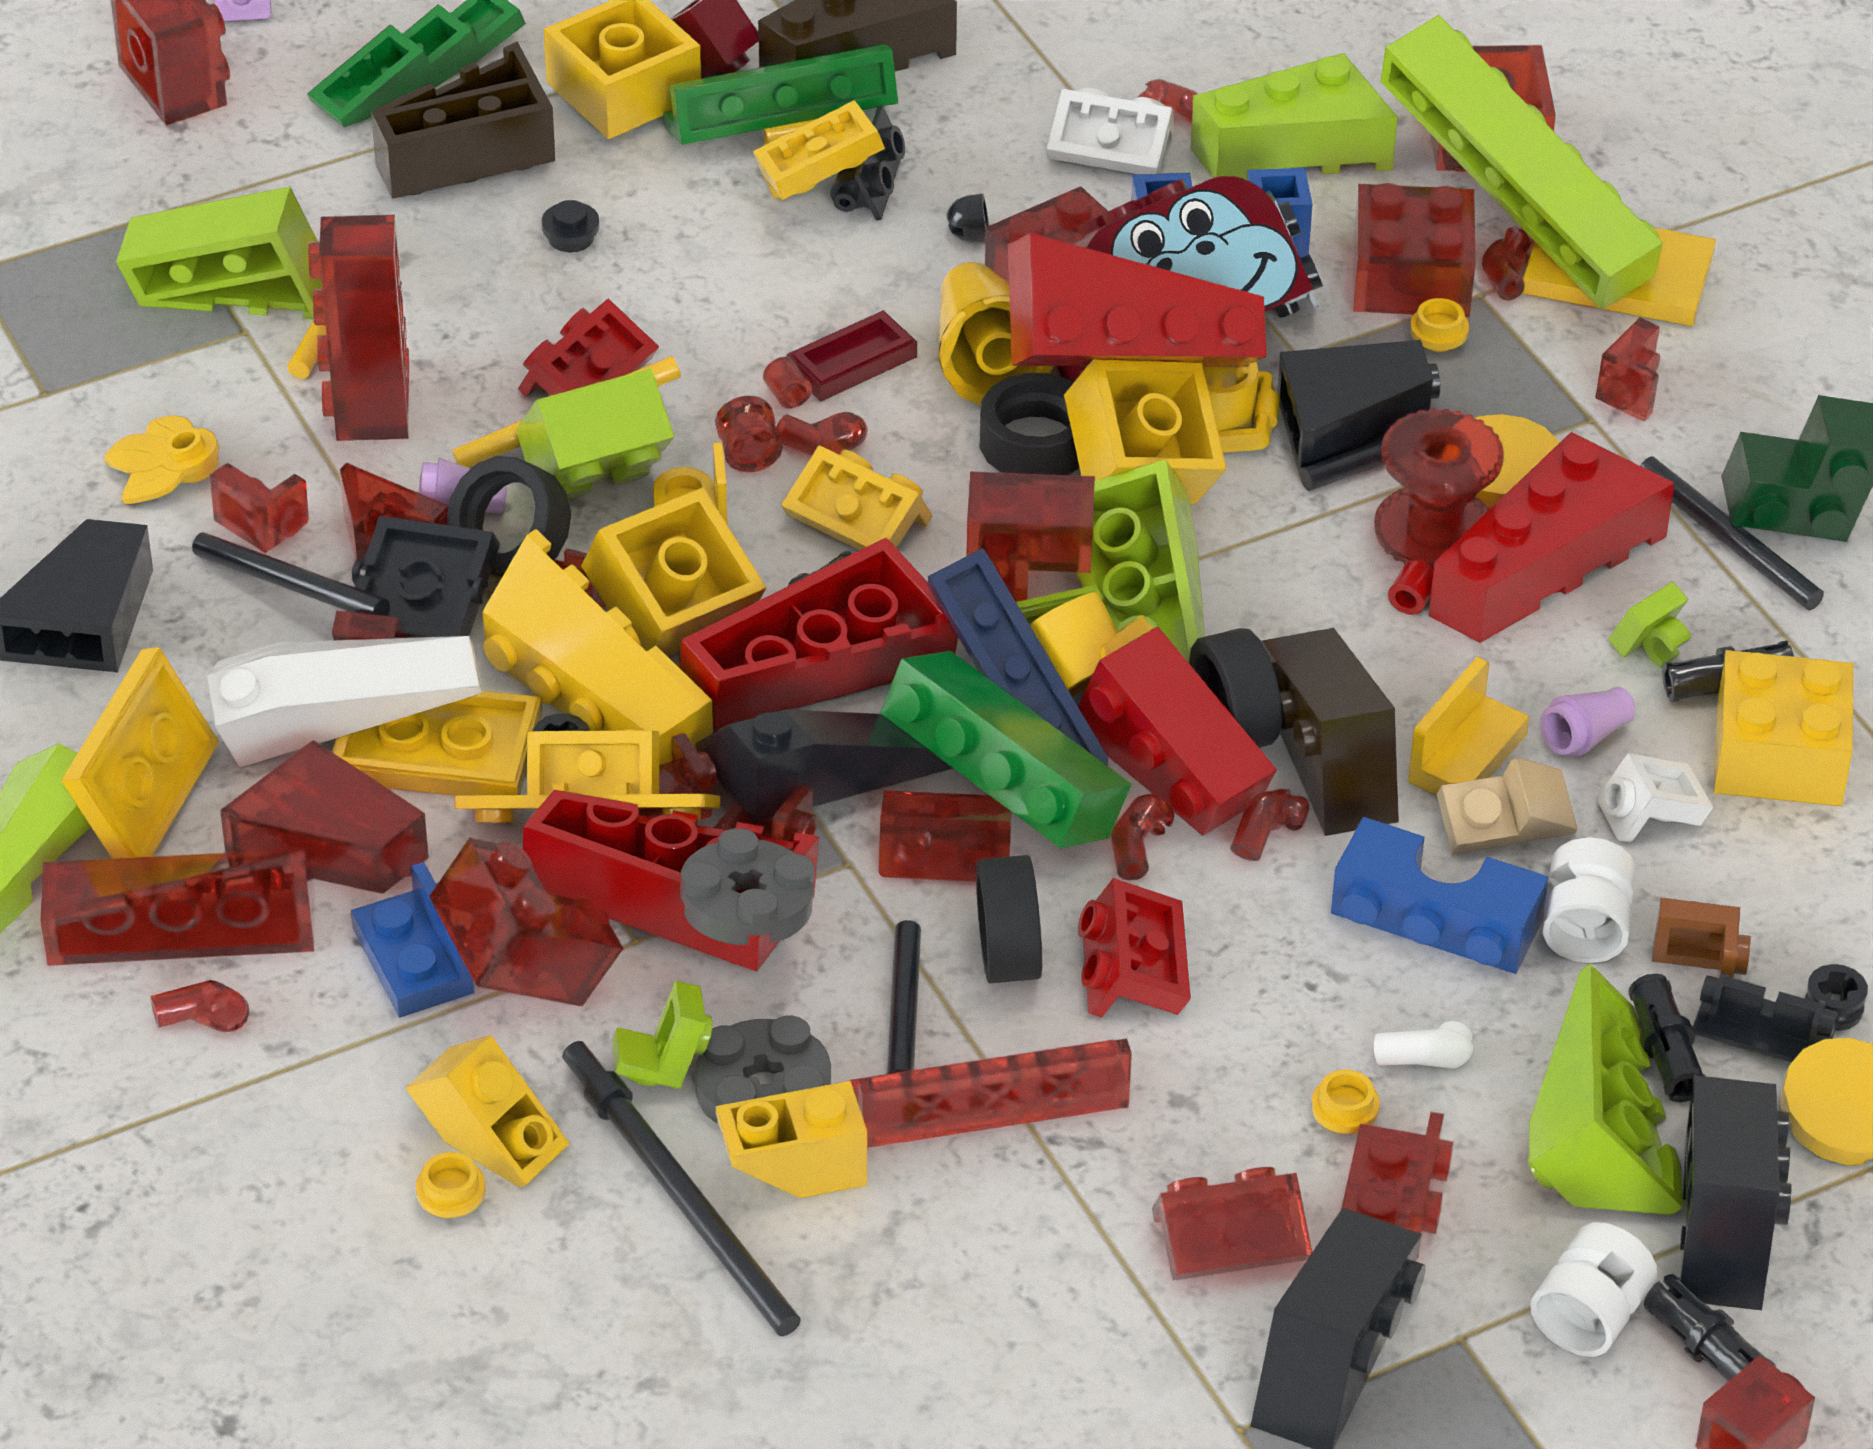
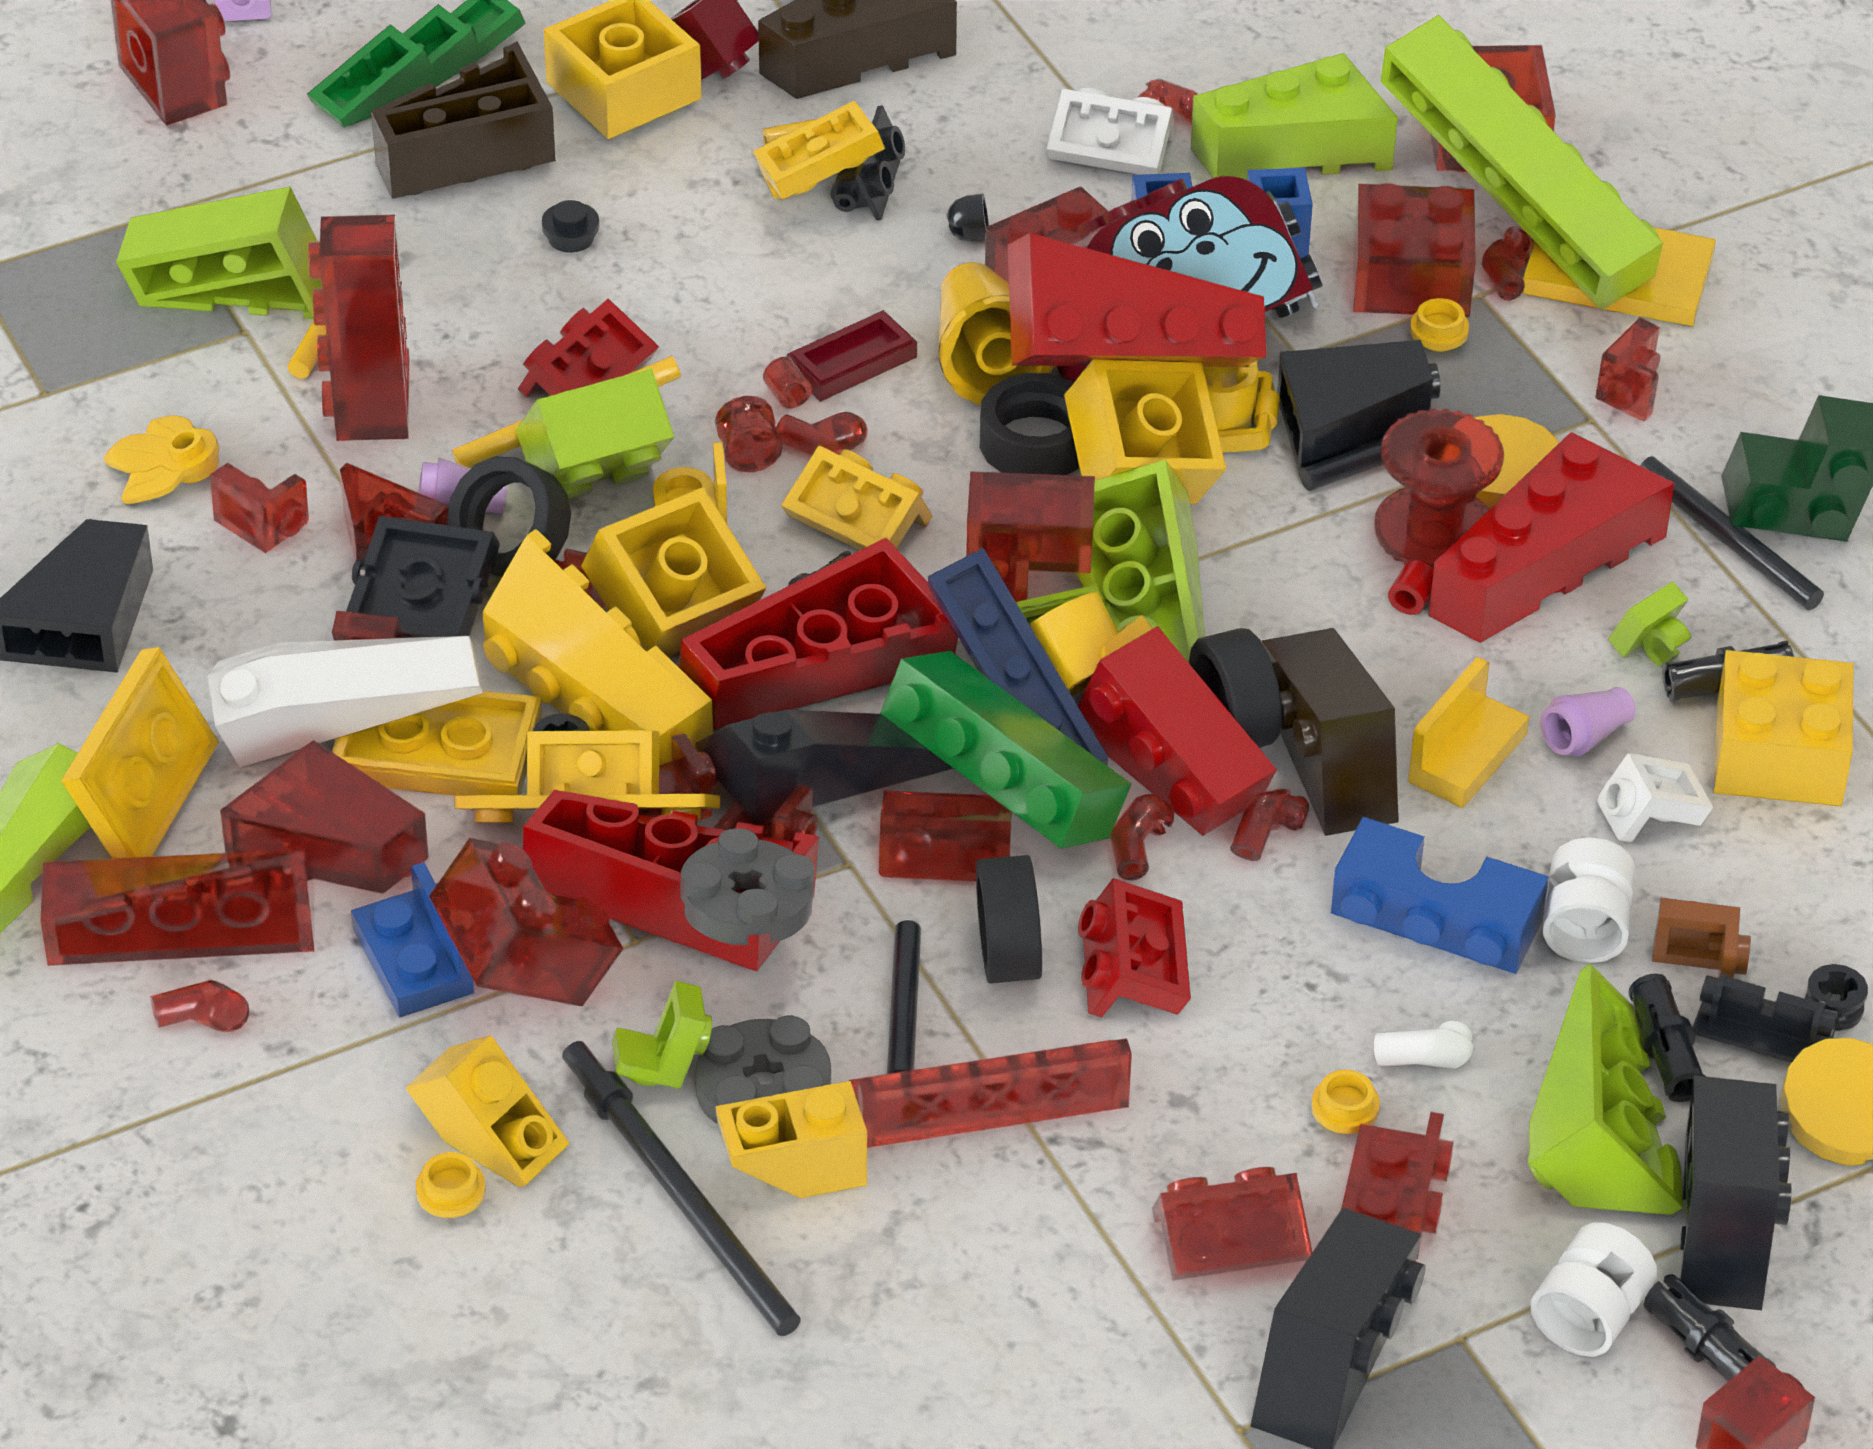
black bar [192,532,390,623] -> none
green fence [663,44,899,145] -> none
tan slope [1436,758,1578,854] -> none

